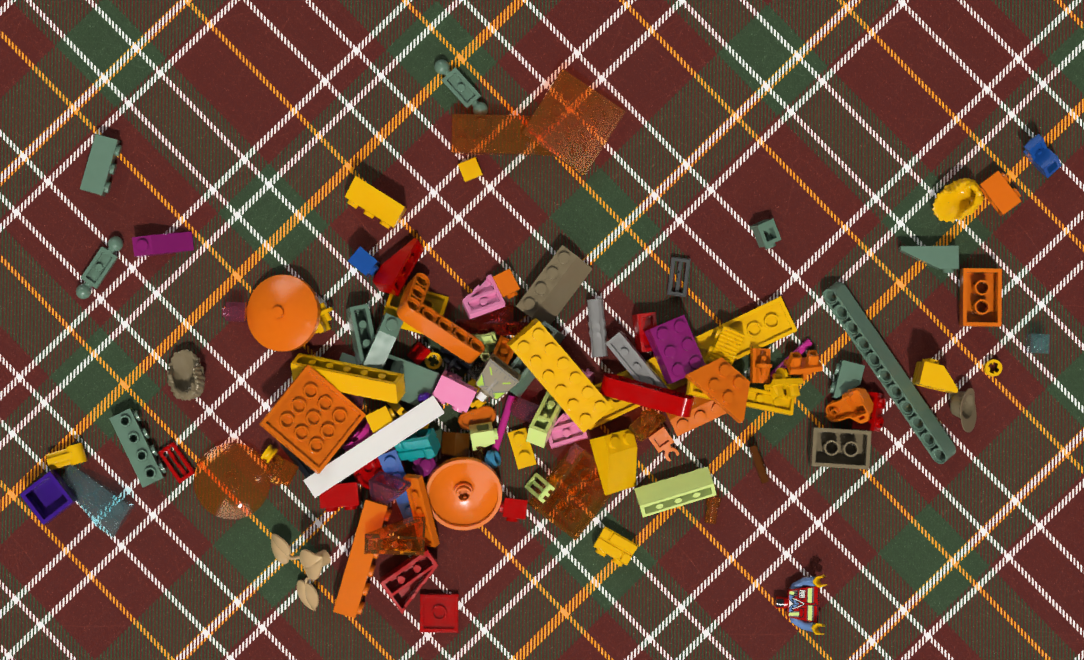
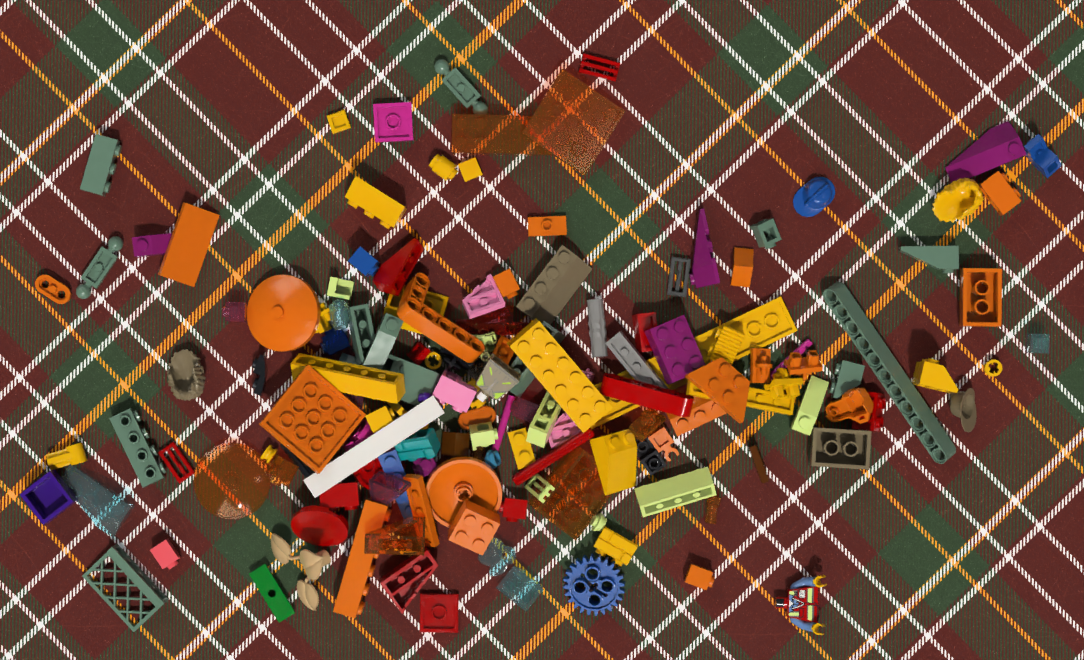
none -> orange plate [35,275,72,304]
none -> sand green fence [82,543,169,632]
none -> coral brick [150,538,181,570]
none -> orange tile [158,202,220,287]
none -> green tile [249,563,296,623]
none -> black slope [252,355,267,396]
none -> red tile [291,505,349,546]
none -> clear blue brick [320,328,351,355]
none -> yellow tile [327,110,351,134]
none -> yellowish green panel [327,277,354,300]
none -> clear light blue brick [329,300,350,330]
none -> dark pink plate [373,102,414,143]
none -> yellow brick [429,154,458,181]
none -> orange brick [448,499,500,556]
none -> clear light blue plate [478,538,516,576]
none -> clear light blue bracket [496,566,544,611]
none -> red axle [512,427,595,486]
none -> orange plate [528,216,567,237]
none -> blue gear [563,554,626,616]
none -> red tile [579,53,620,82]
none -> yellowish green plate [590,513,607,532]
none -> black slope [635,431,666,476]
none -> orange brick [684,563,715,590]
none -> magenta wedge [689,208,720,289]
none -> orange slope [730,247,754,287]
none -> yellowish green slope [790,375,829,436]
none -> blue piece [793,176,835,217]
none -> magenta wedge [945,121,1027,183]

